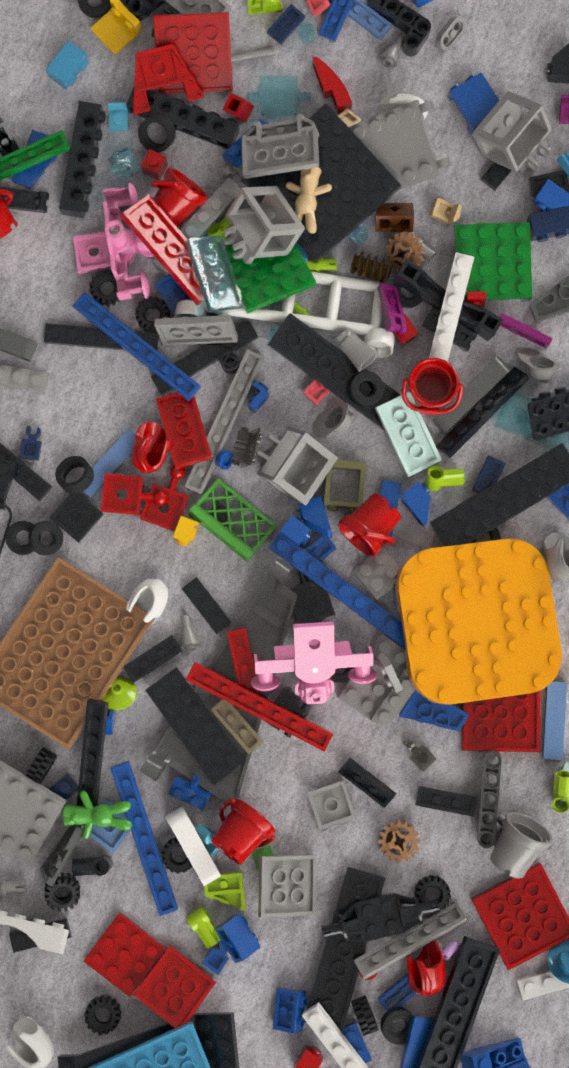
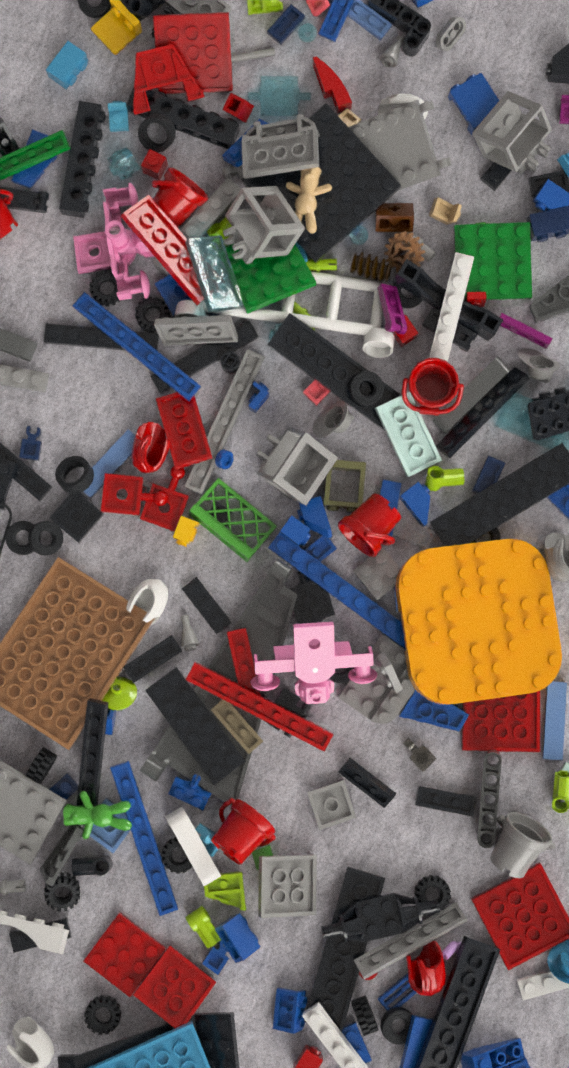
clear smoke hinge [231,427,262,468] -> none
light grey plant [336,329,378,372] -> none
medium nougat gear [377,819,420,863] -> none

